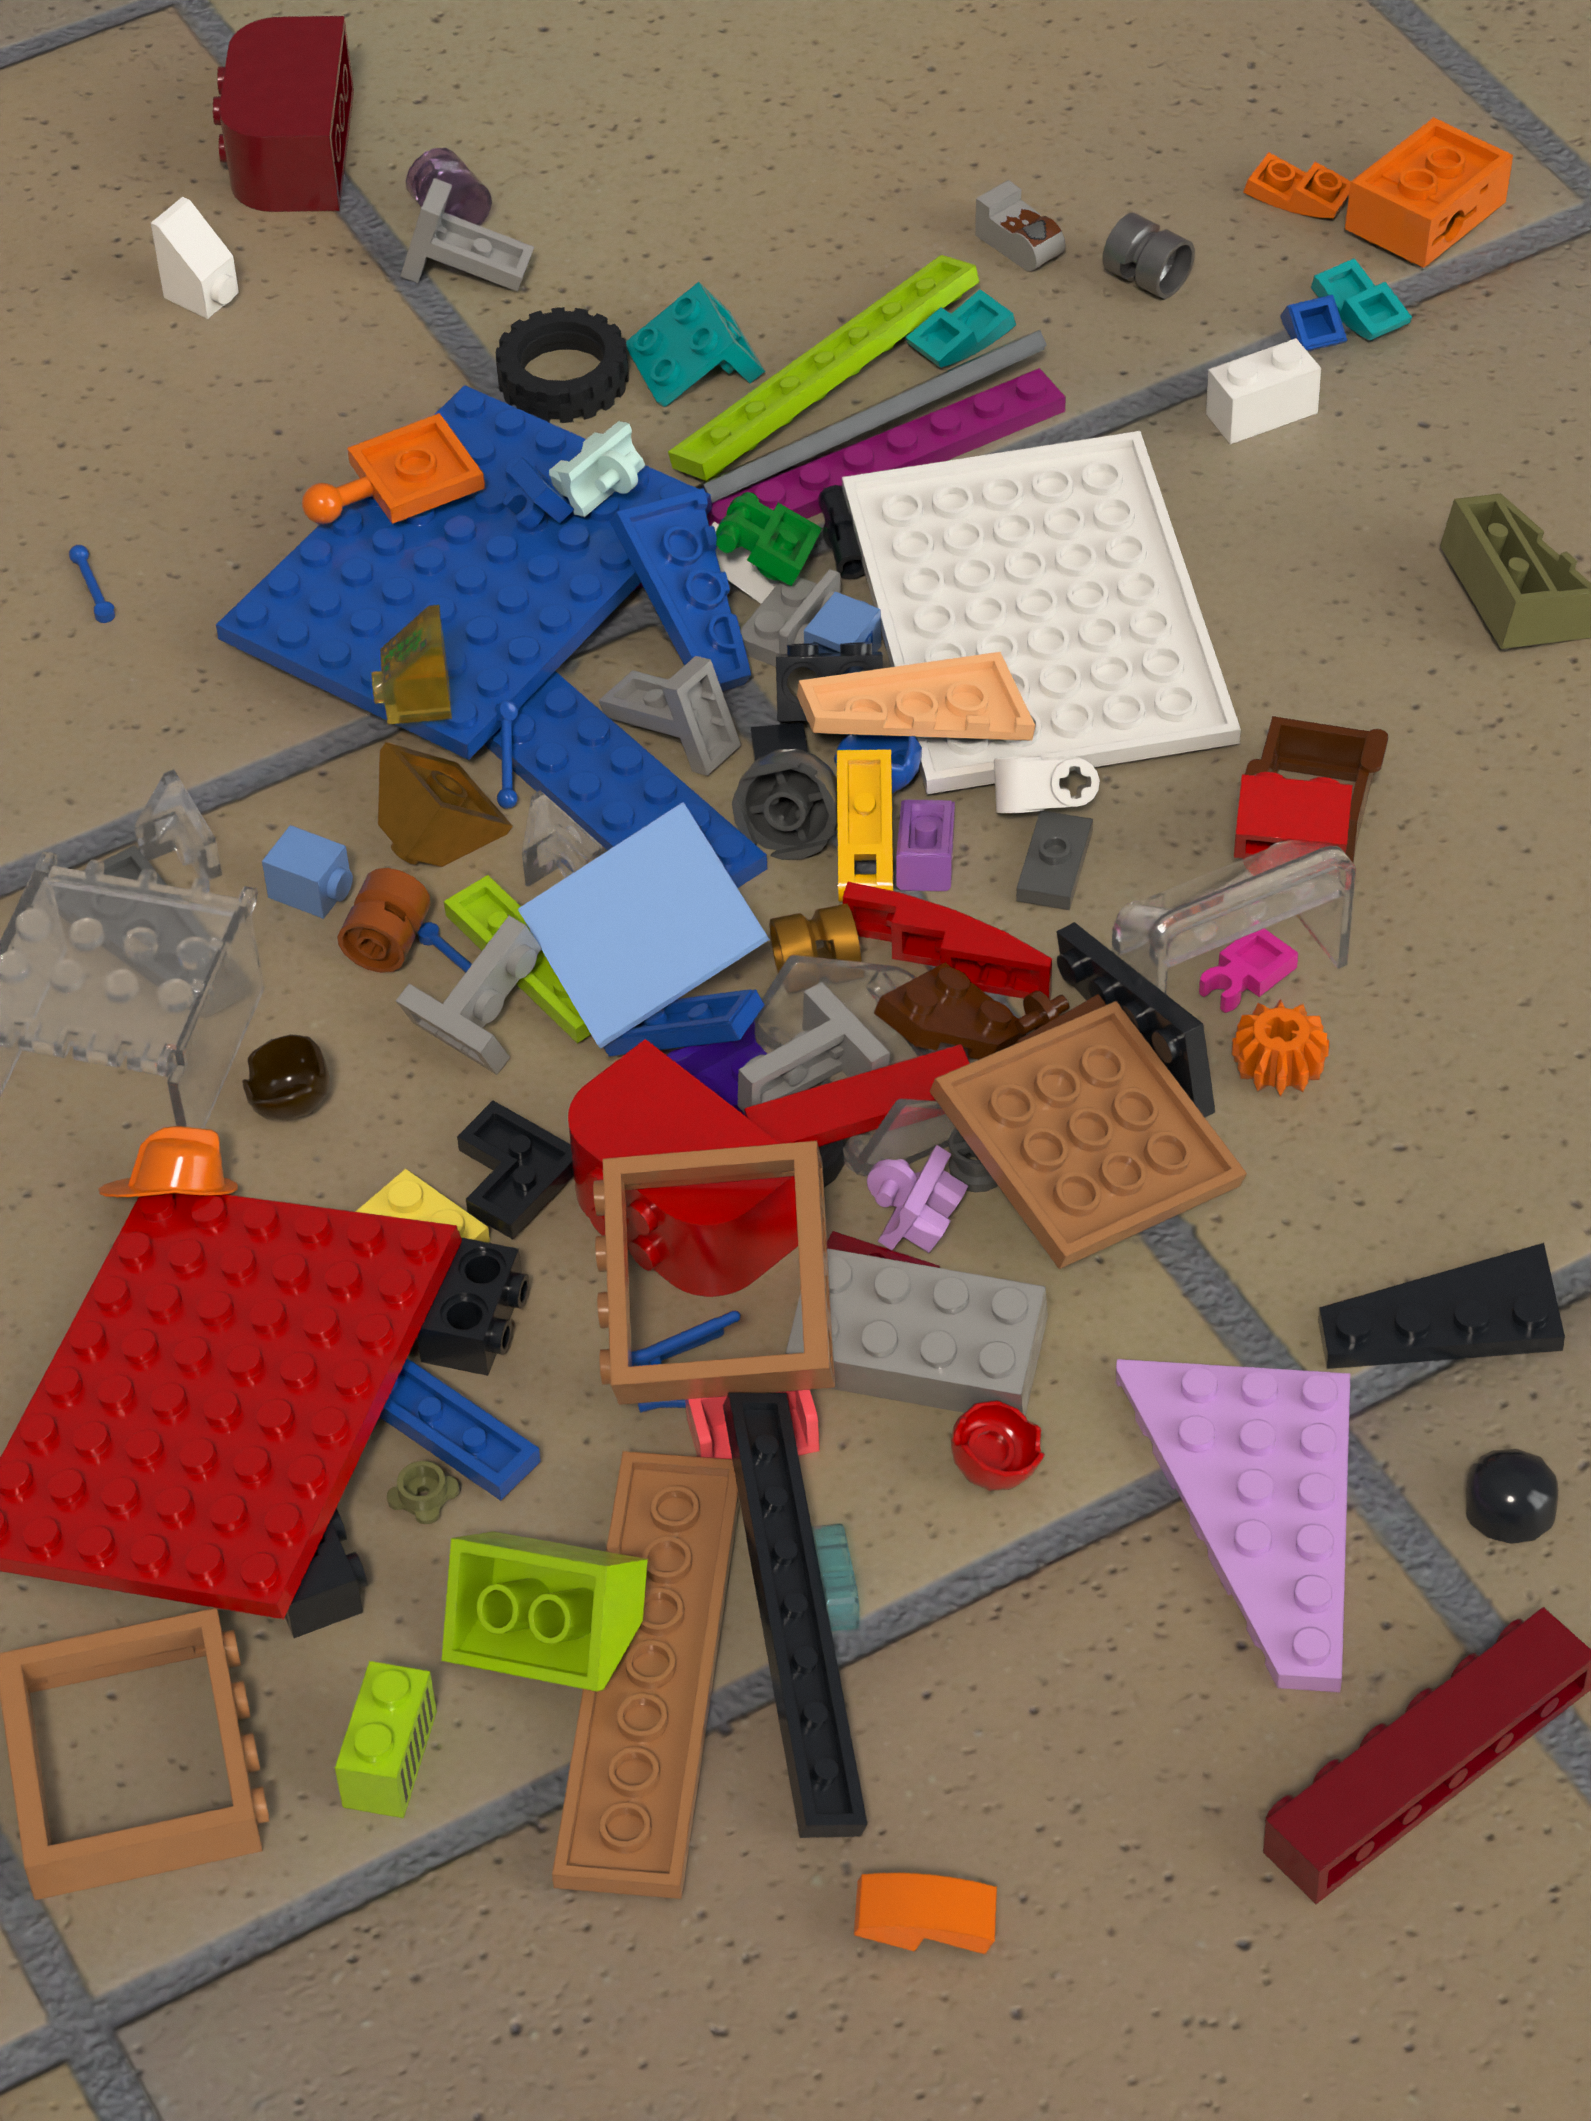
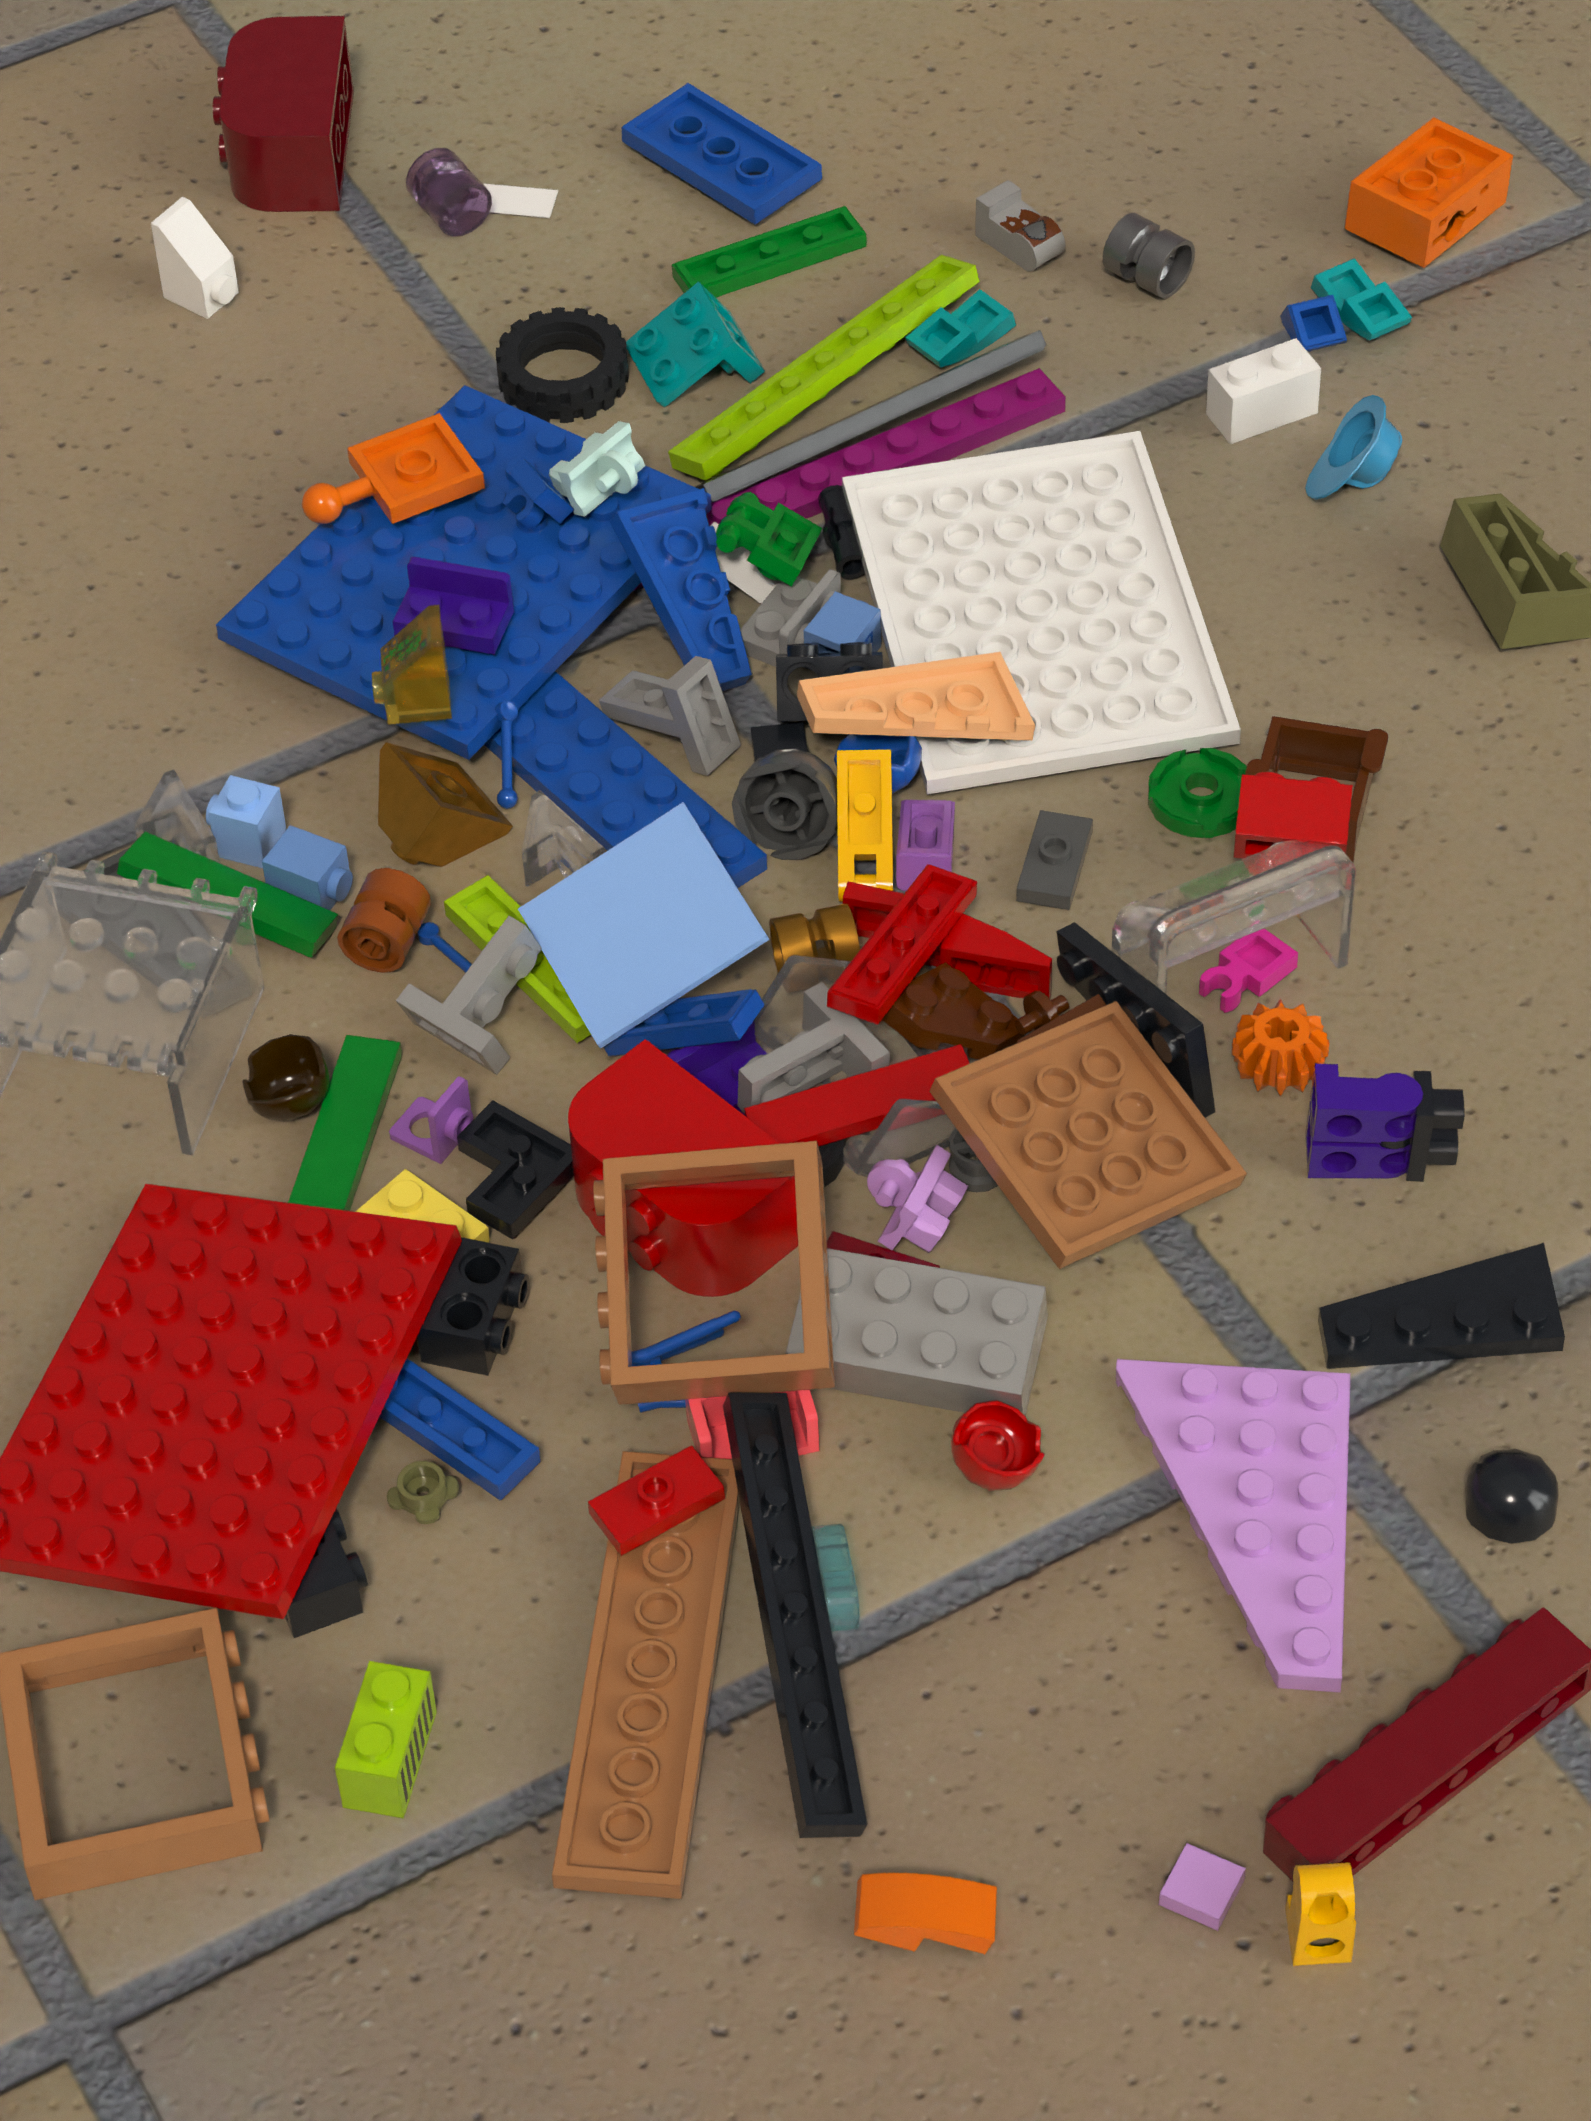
blue hinge [69,545,115,623] -> none
orange piece [98,1126,238,1197] -> none
light grey bracket [400,178,534,292] -> none
lime slope [441,1531,648,1692] -> none
white piece [994,756,1100,813] -> none
orange slope [1243,152,1351,218] -> none
none -> green tile [117,831,338,958]
none -> light blue brick [206,775,287,868]
none -> green tile [288,1035,402,1211]
none -> medium lavender bracket [389,1076,473,1164]
none -> dark purple bracket [392,557,514,655]
none -> white sticker [462,182,559,218]
none -> red plate [588,1445,725,1556]
none -> blue plate [621,83,822,225]
none -> green tile [672,206,867,297]
none -> red tile [827,864,977,1025]
none -> green tile [1148,748,1247,838]
none -> lavender tile [1159,1843,1246,1931]
none -> yellow leg [1285,1862,1356,1966]
none -> dark azure piece [1305,395,1402,500]
none -> dark purple hips [1305,1063,1465,1182]

